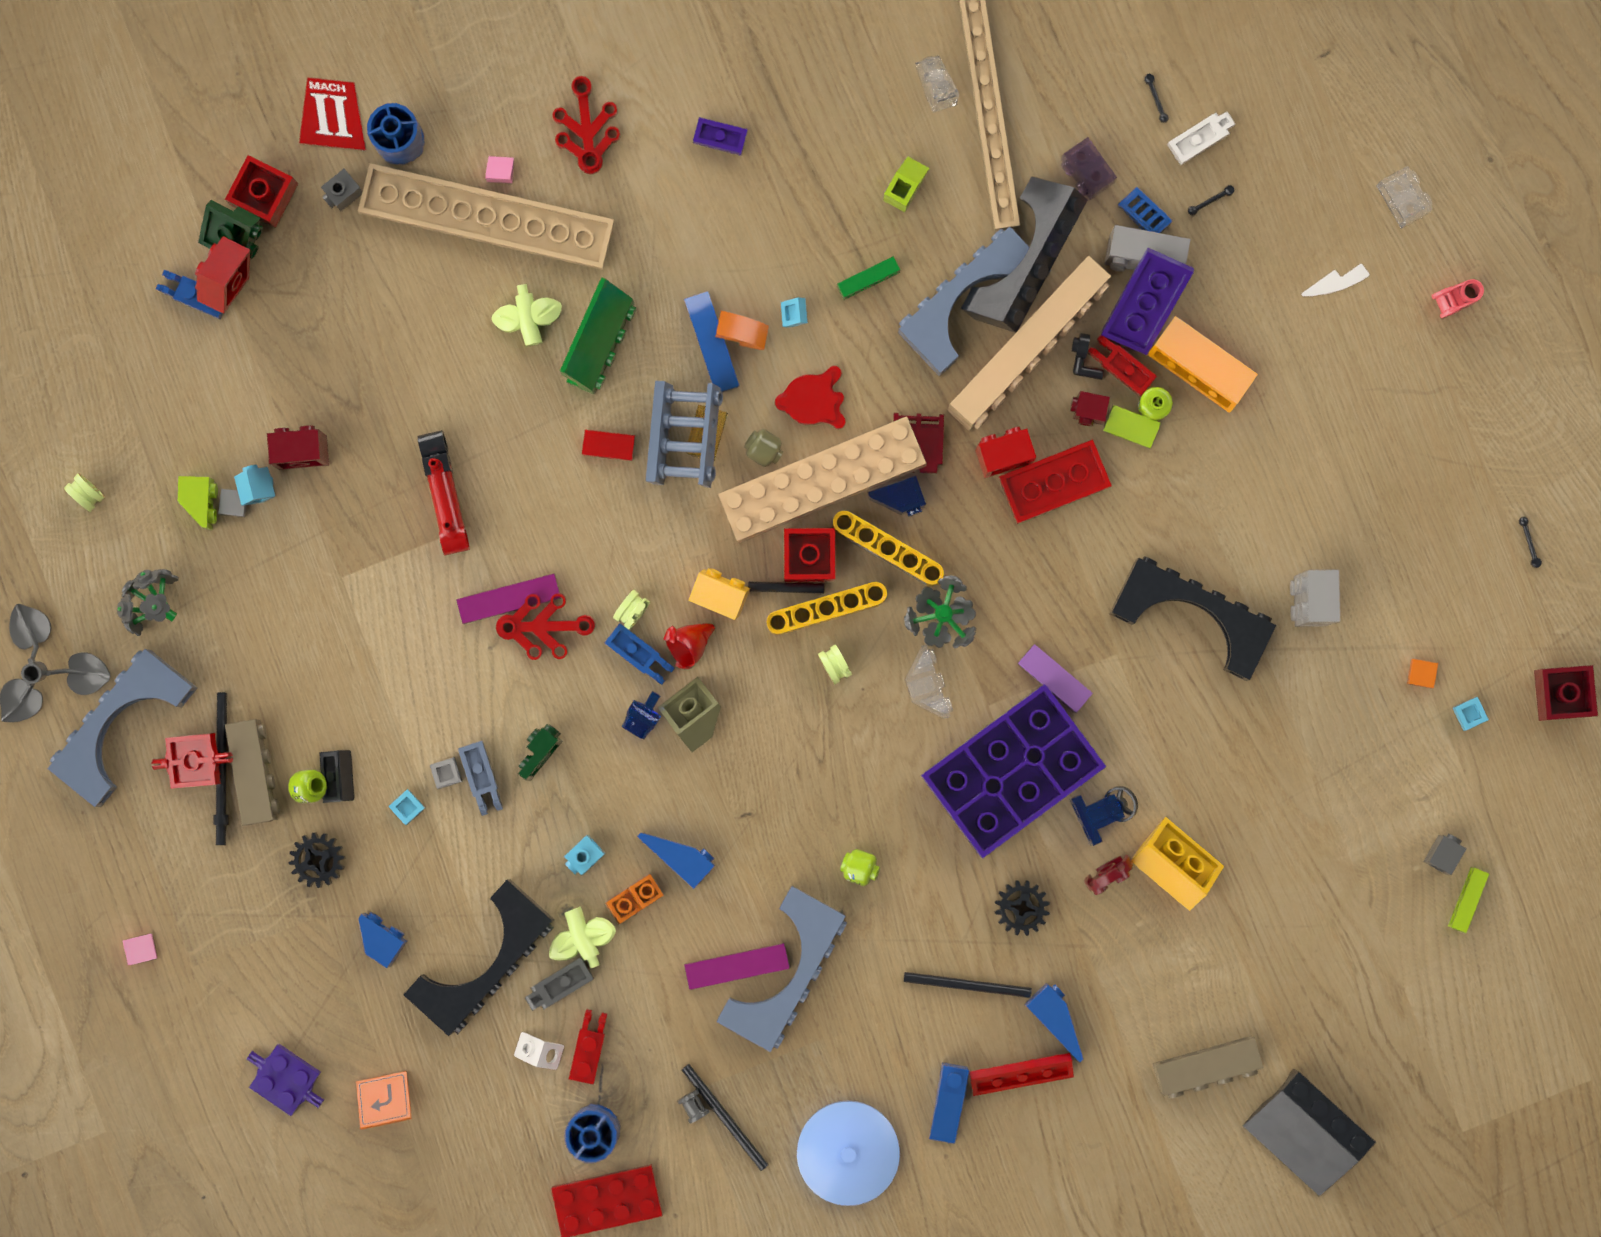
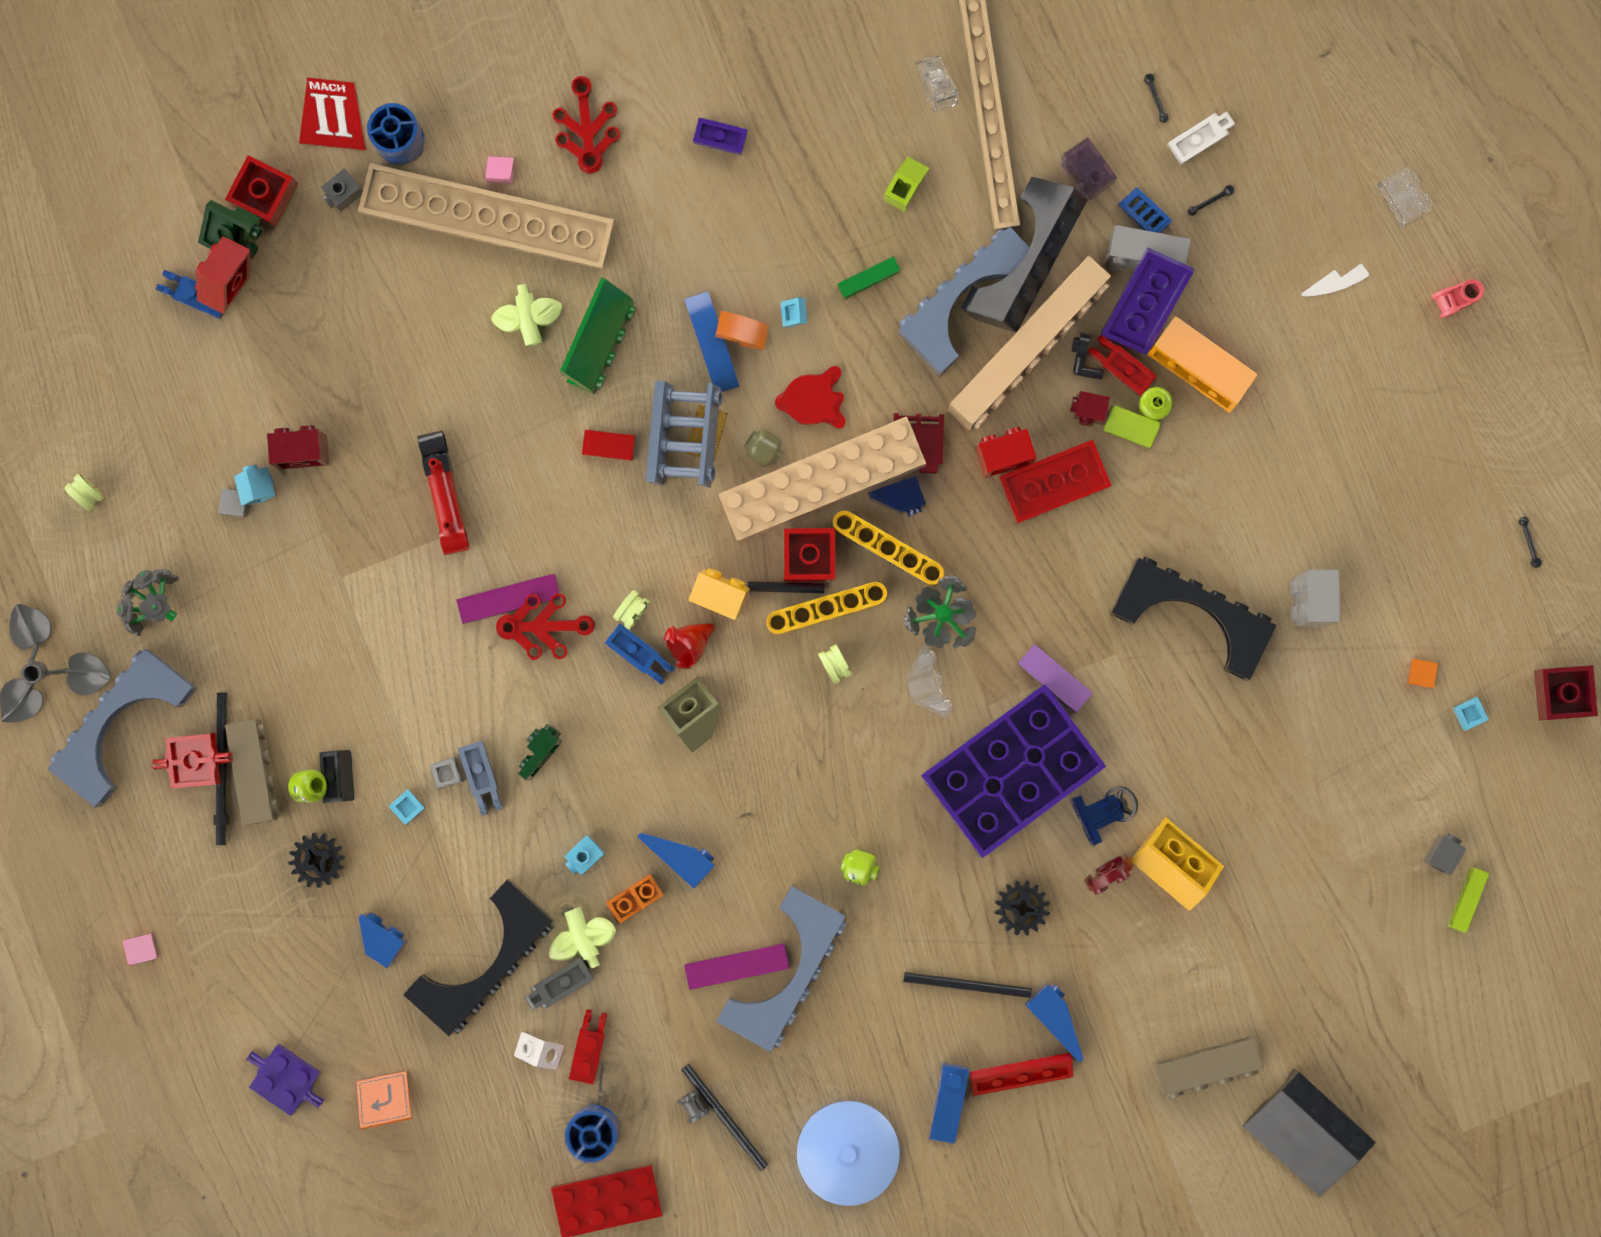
lime slope [177,476,218,530] -> none
clear blue piece [621,691,661,740] -> none

